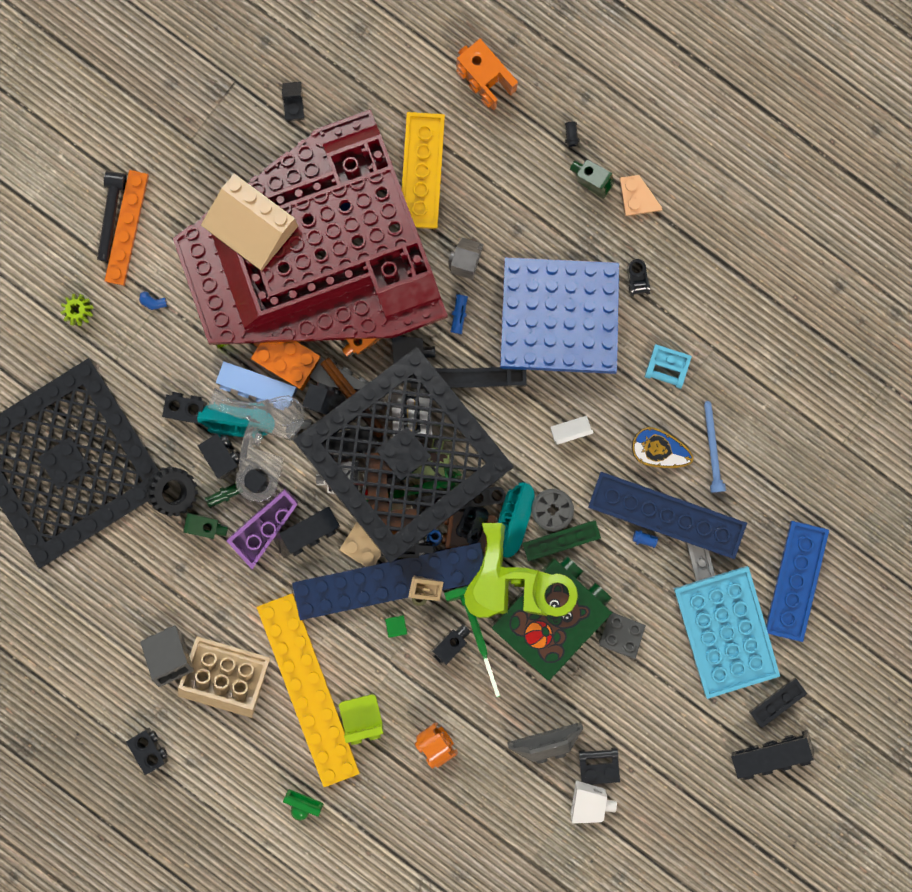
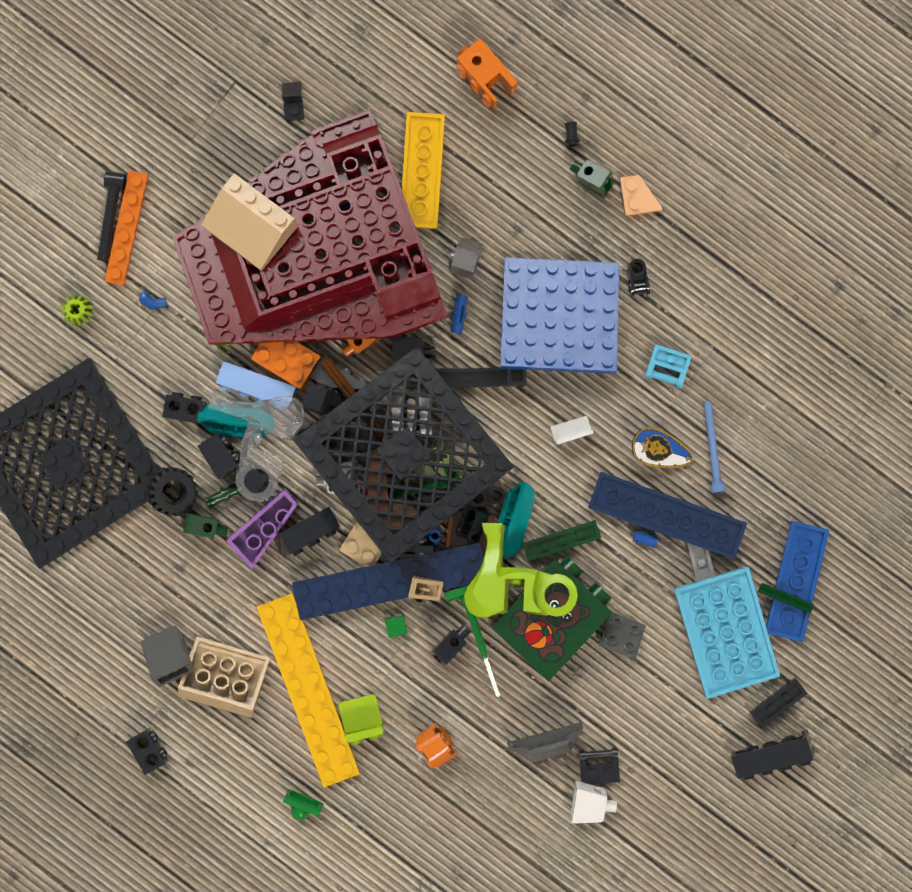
dark grey wheel [532,489,574,531] -> none
none -> dark green axle [758,583,814,613]

